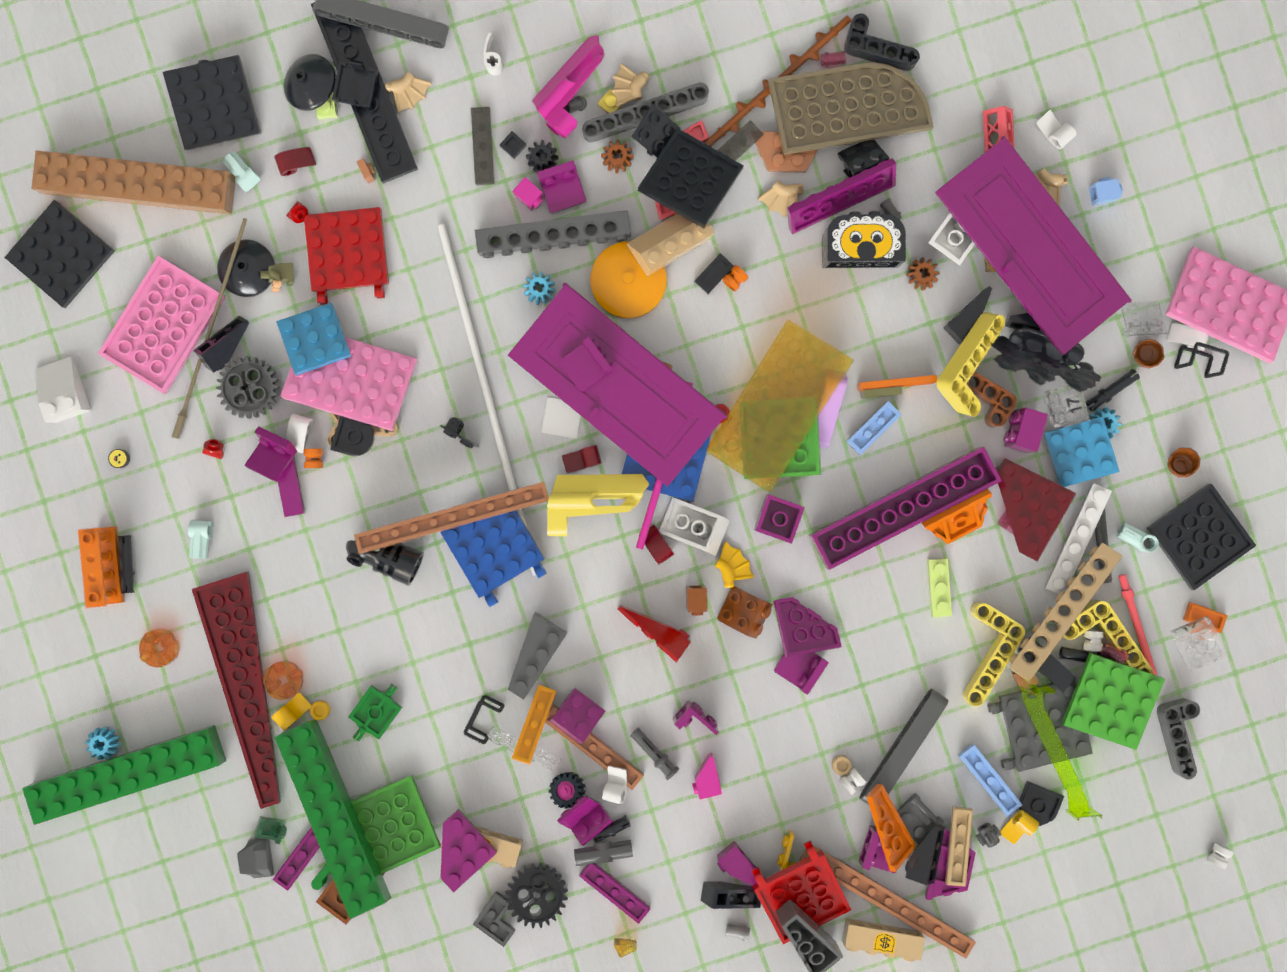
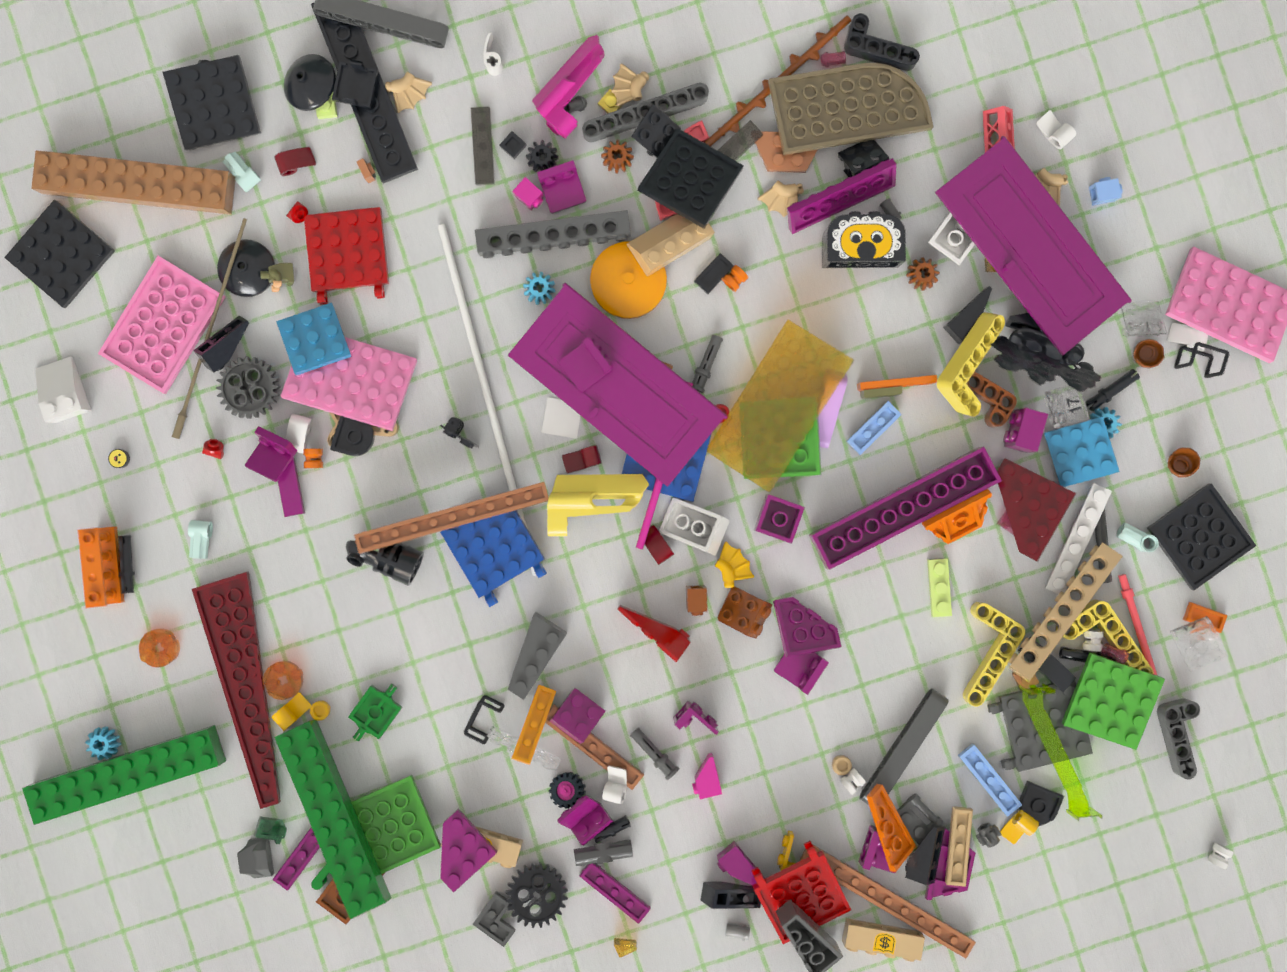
none -> dark grey pin [692,335,723,393]

